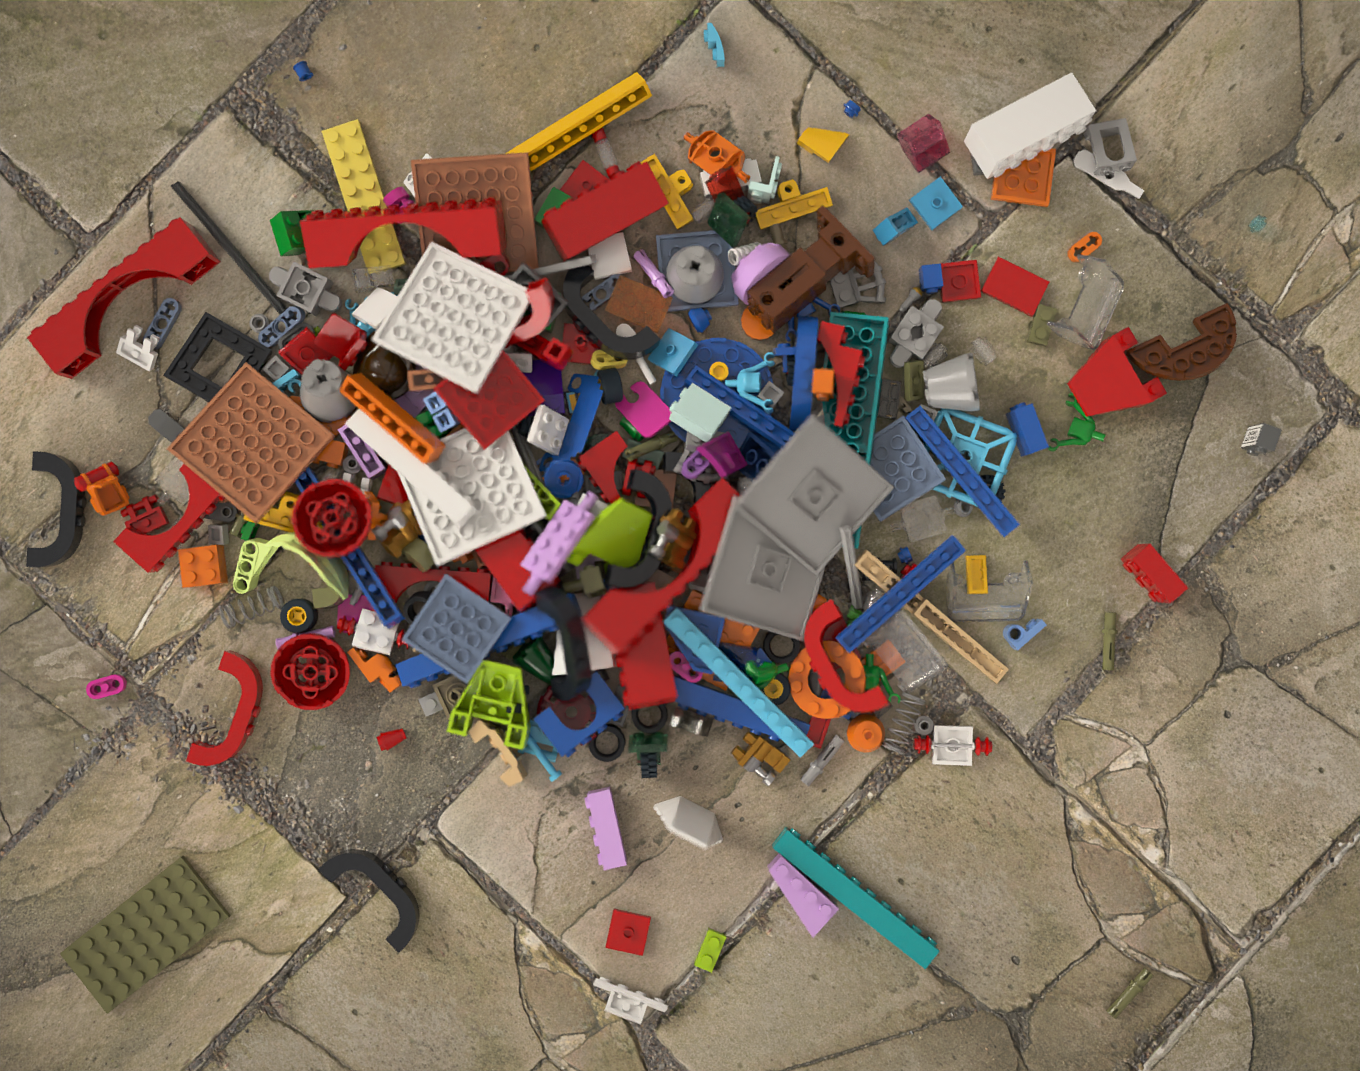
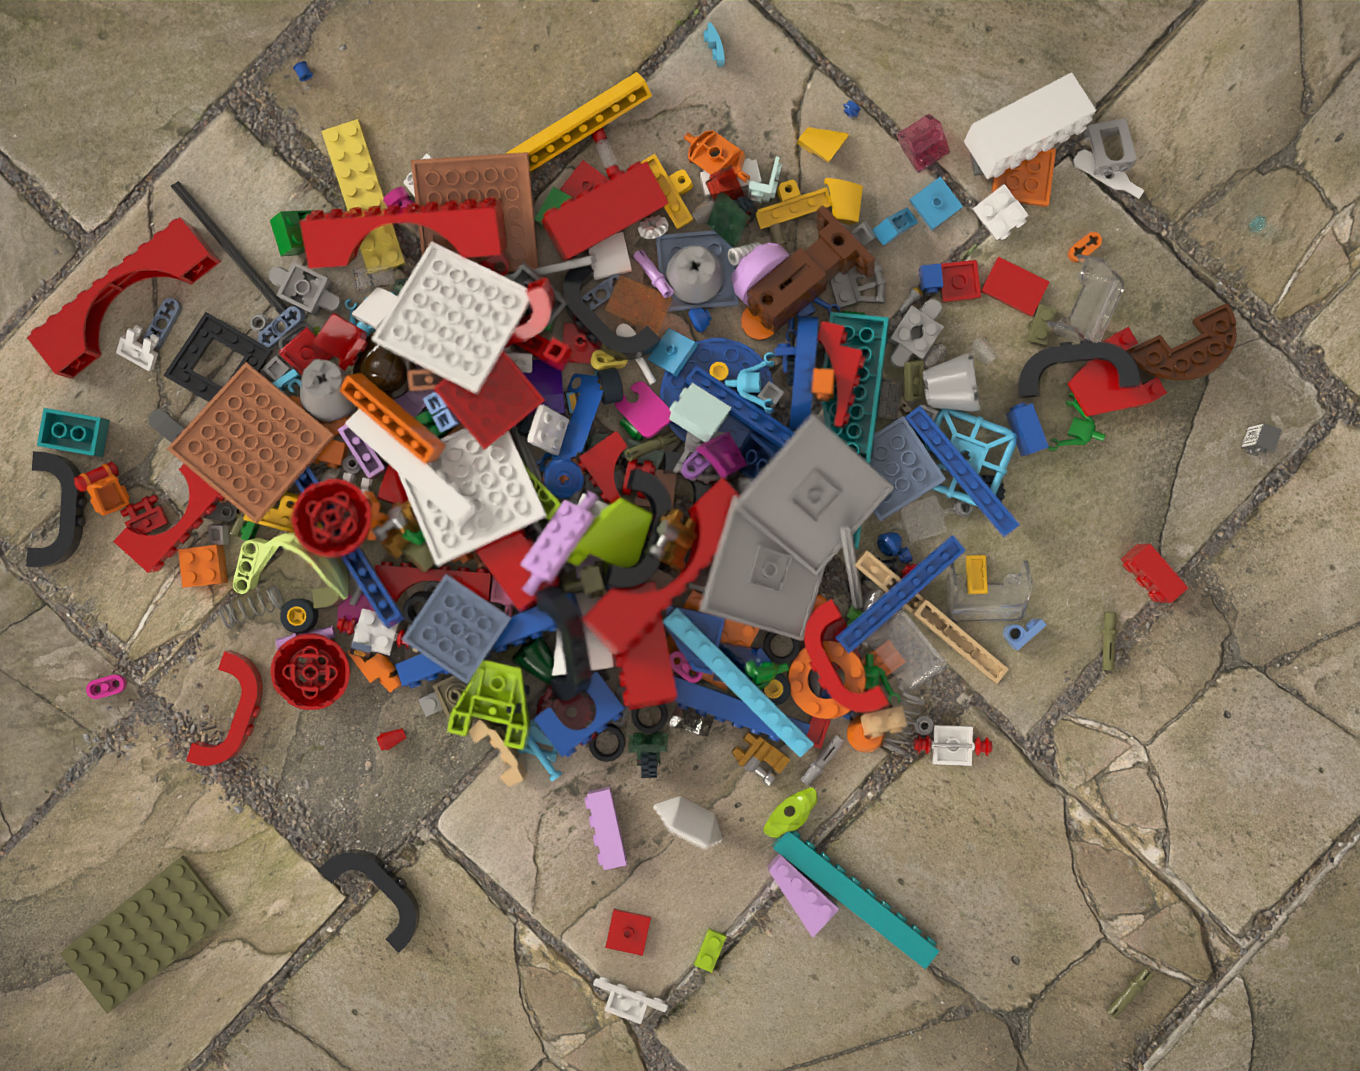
none -> teal brick [37,408,110,457]
none -> tile [349,641,372,659]
none -> green arm [402,530,427,545]
none -> white gear [638,215,669,239]
none -> lime piece [763,787,818,838]
none -> yellow slope [824,178,863,226]
none -> light grey plate [850,221,876,246]
none -> tan brick [860,706,907,738]
none -> blue cone [877,532,902,557]
none -> white plate [972,184,1029,240]
none -> black arch [1018,340,1141,398]

